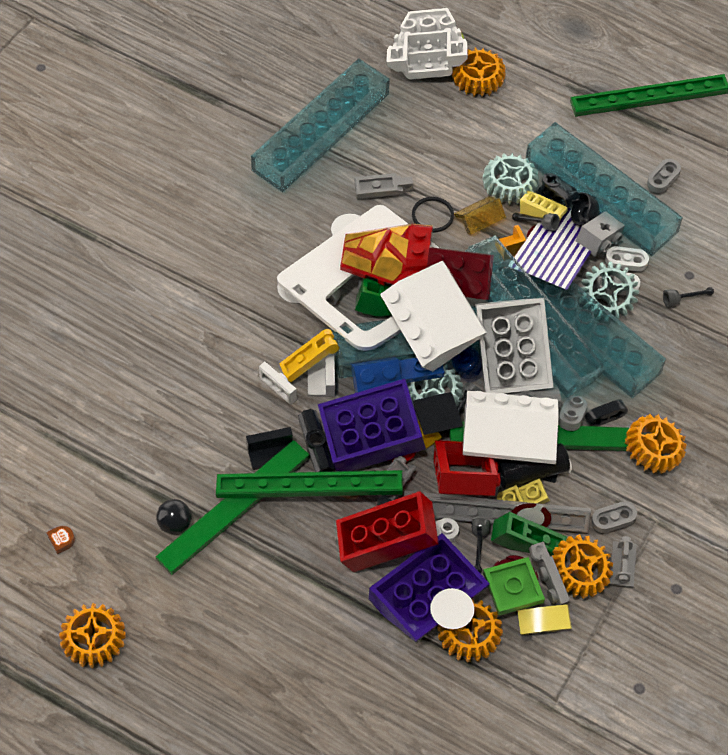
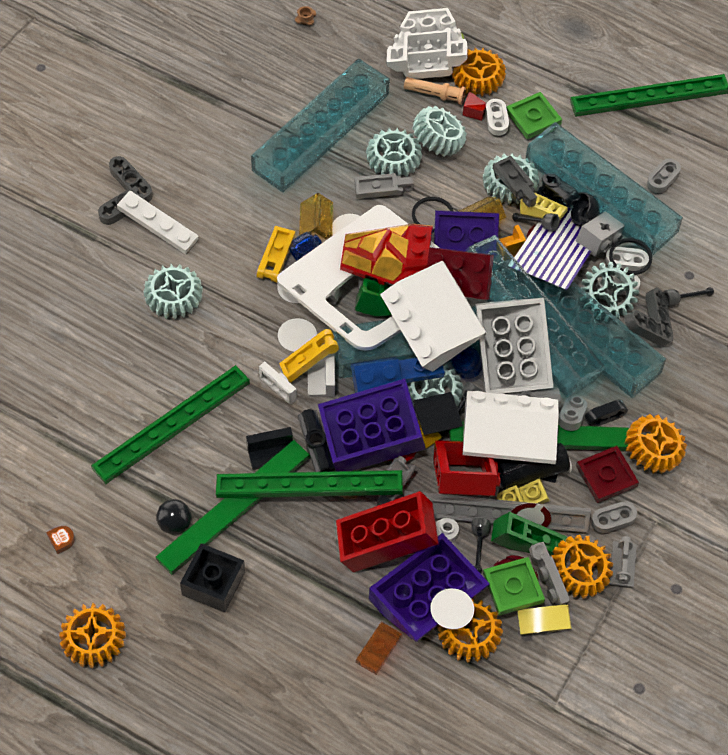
none -> green tile [91,365,250,485]
none -> dark grey beam [98,156,153,225]
none -> white plate [117,191,198,255]
none -> light aqua gear [143,264,203,319]
none -> black brick [180,543,245,612]
none -> yellow plate [257,226,295,283]
none -> white sticker [278,318,317,352]
none -> clear blue head [289,232,322,261]
none -> medium nougat plate [295,6,316,25]
none -> clear yellow panel [299,193,333,239]
none -> clear orange plate [356,621,402,675]
none -> light aqua gear [366,128,422,177]
none -> light nougat pin [404,77,466,105]
none -> light aqua gear [412,106,467,156]
none -> dark purple tile [434,210,499,256]
none -> red slope [462,92,487,121]
none -> white plate [485,99,509,136]
none -> dark grey hinge [492,156,537,208]
none -> bright green plate [506,92,562,140]
none -> dark red plate [576,446,639,503]
none -> black piece [609,238,652,275]
none -> dark grey beam [625,287,674,346]

